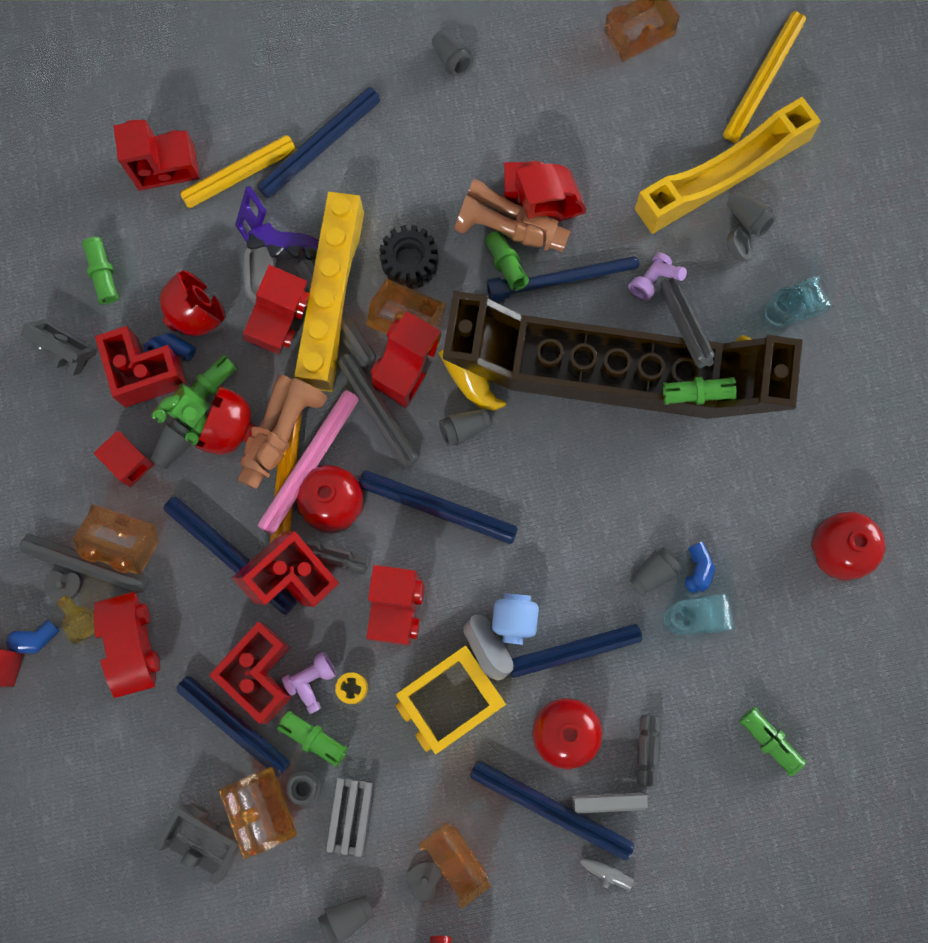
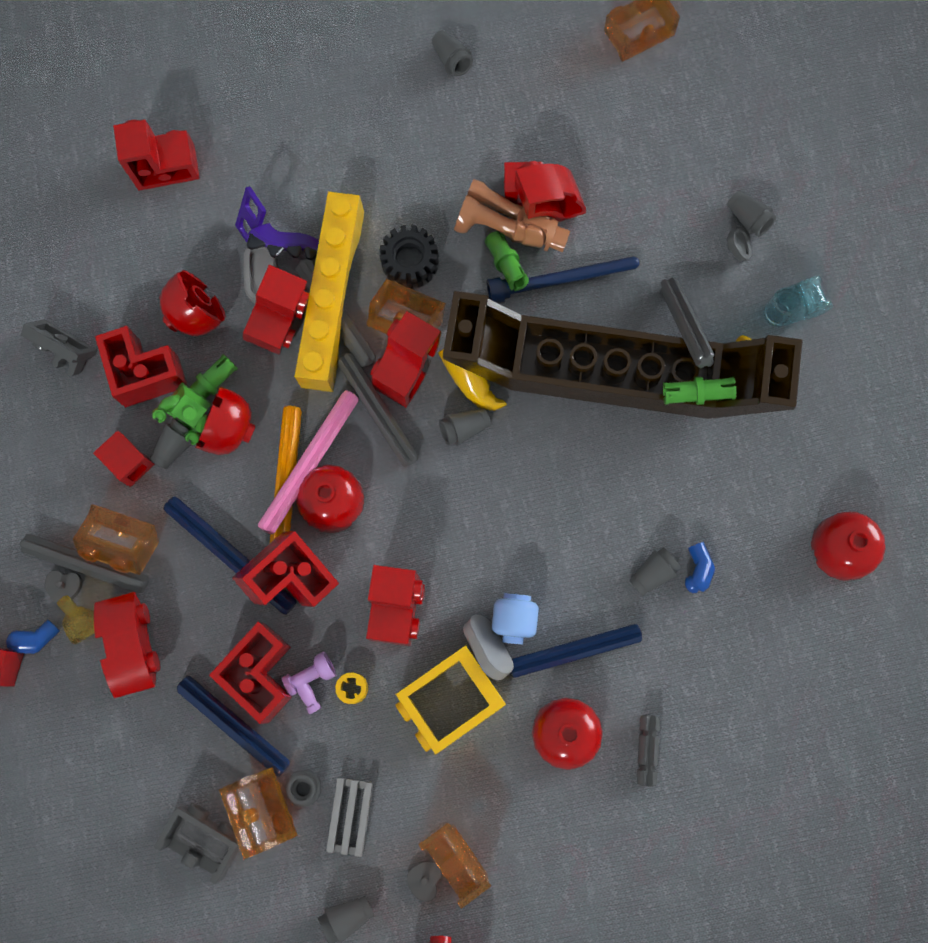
bright green pin [82,237,119,304] -> none
blue arm [144,333,196,361] -> none
yellow axle [180,135,296,208] -> none
nougat piece [237,374,328,490] -> none
dark blue axle [257,87,380,198] -> none
bright green pin [277,711,348,768] -> none
dark grey axle [306,540,369,574] -> none
dark blue axle [359,470,518,544] -> none
dark blue axle [470,761,635,861] -> none
light grey tile [572,792,648,814] -> none
light grey helmet [580,858,634,891] -> none
lavender piece [628,252,687,301] -> none
yellow arch [635,96,821,234] -> none
clear light blue piece [664,594,735,635] -> none
yellow axle [723,11,806,143] -> none
bright green pin [739,707,807,776] -> none

